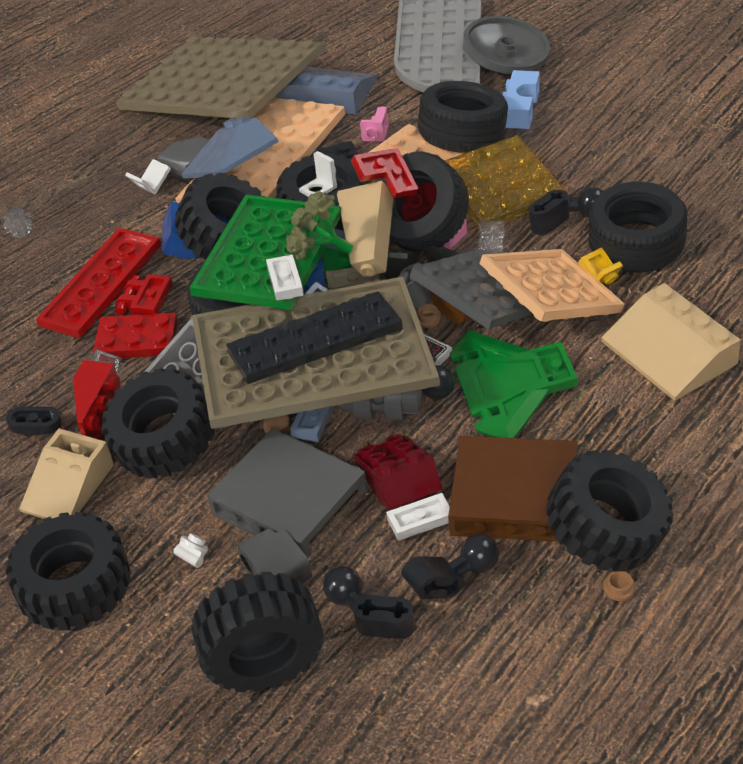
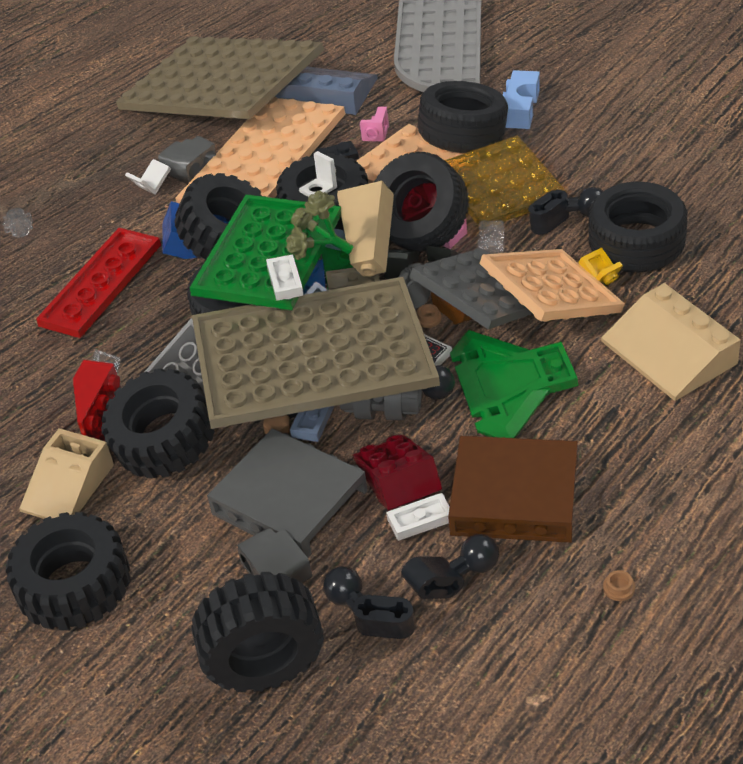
black plate [6,406,62,434] -> none
red plate [93,313,178,360] -> none
red plate [115,274,173,315] -> none
white plate [174,533,209,568] -> none
sand blue slope [181,116,279,179] -> none
black plate [226,291,403,384] -> none
red plate [351,148,418,199] -> none
dark grey dish [463,16,550,74] -> none
black tyre [546,450,673,572] -> none

